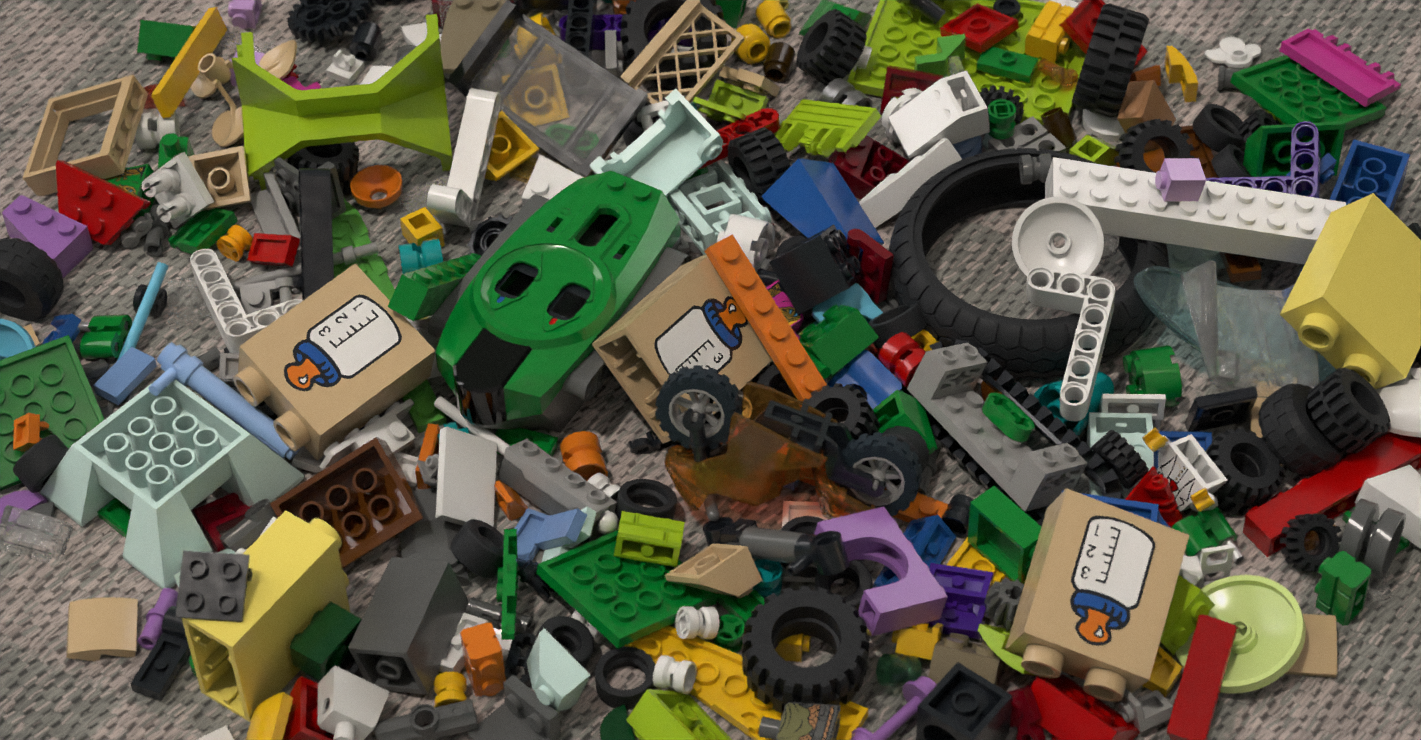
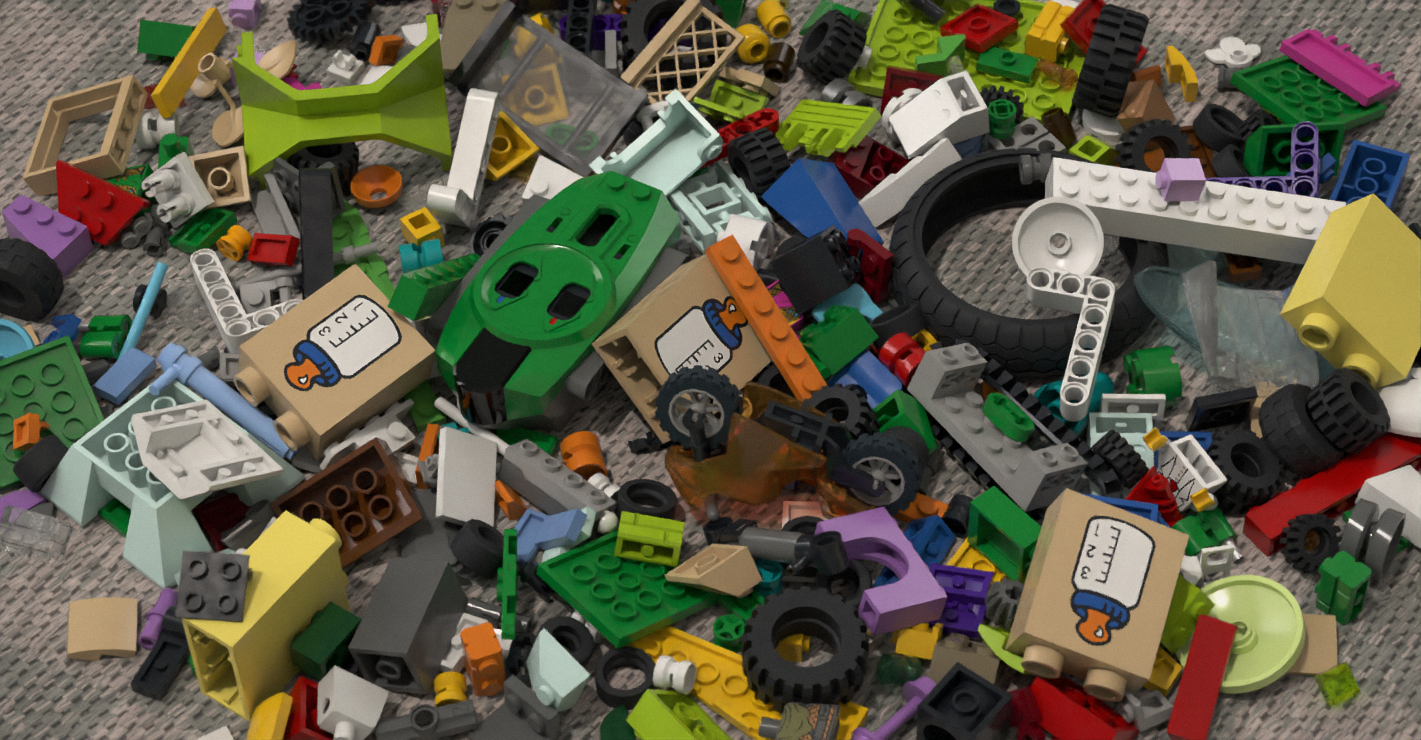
white wheel [675,606,719,639] -> none
none -> white slope [131,400,284,500]
none -> orange plate [369,35,412,66]
none -> clear neon green tile [1314,662,1361,706]

